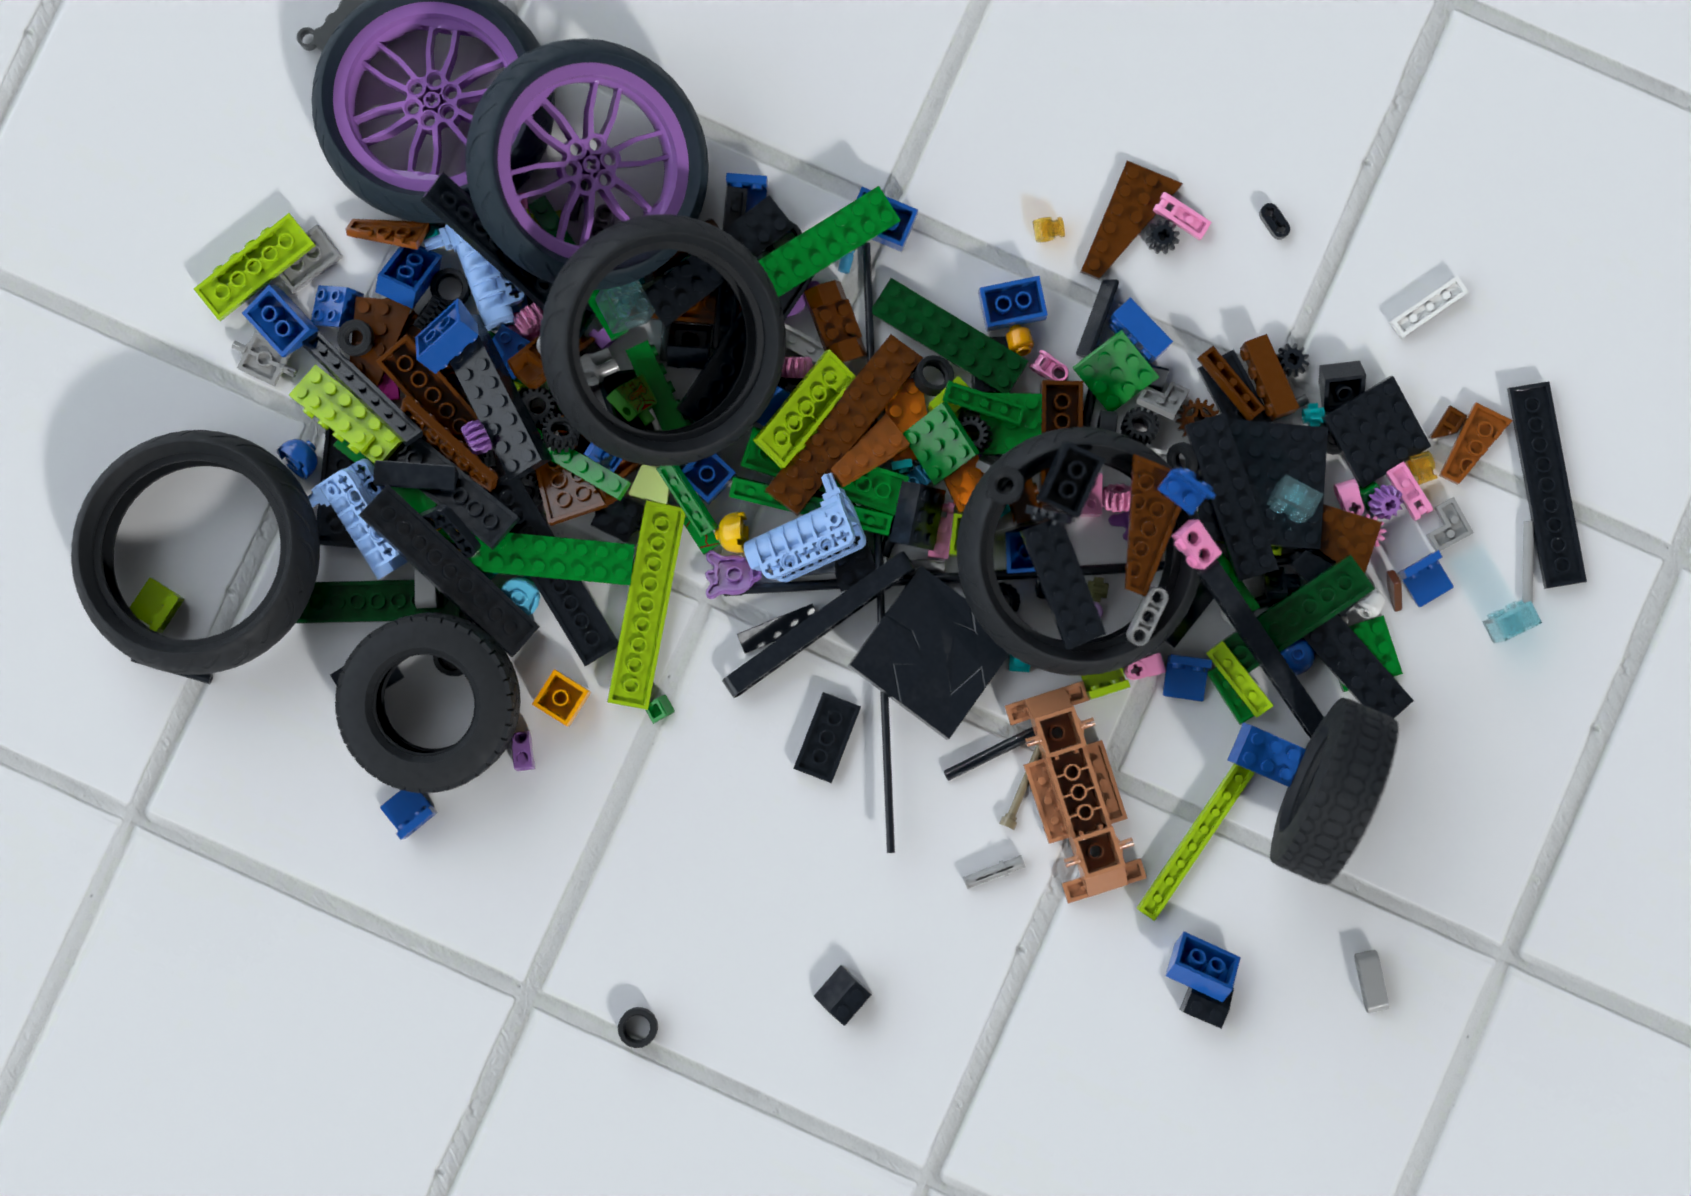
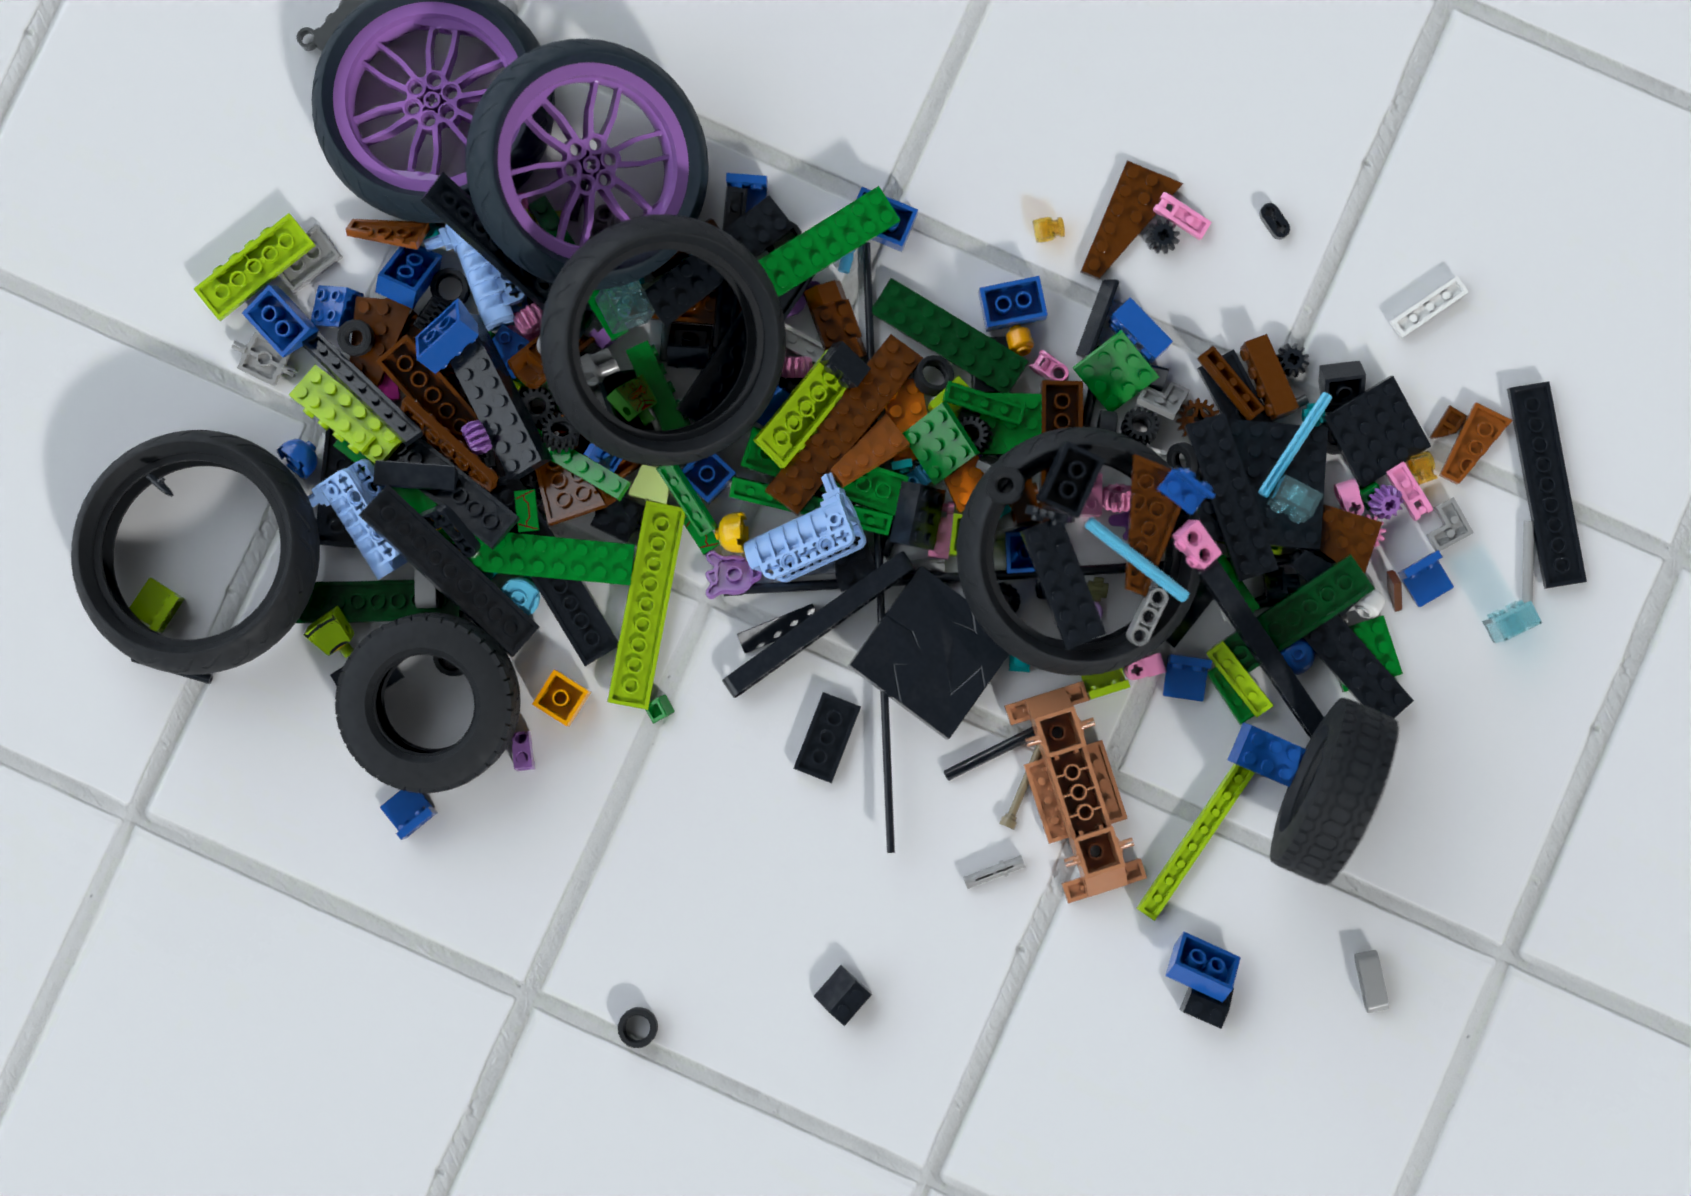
none -> black helmet [146,473,174,497]
none -> lime torso [303,606,354,658]
none -> green tile [514,489,540,532]
none -> black brick [819,341,871,389]
none -> medium azure axle [1085,517,1189,602]
none -> medium azure axle [1258,392,1332,498]

